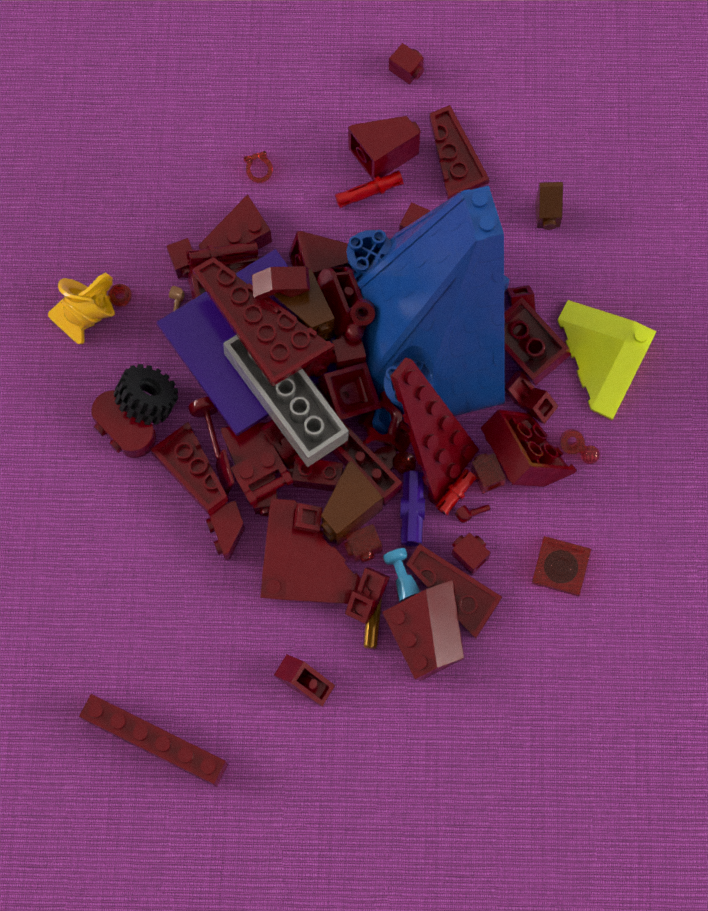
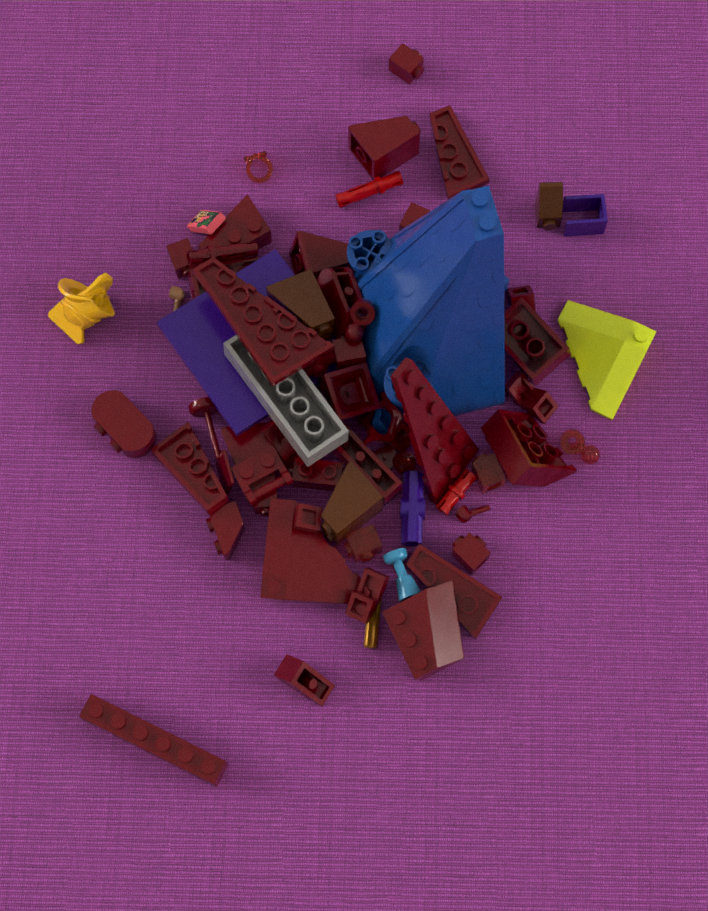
clear red plate [108,284,132,307] -> none
black tyre [114,364,178,425] -> none
dark red slope [252,266,310,300] -> none
clear red tile [531,536,591,597] -> none
none -> coral tile [187,210,226,234]
none -> dark purple piece [562,194,608,237]

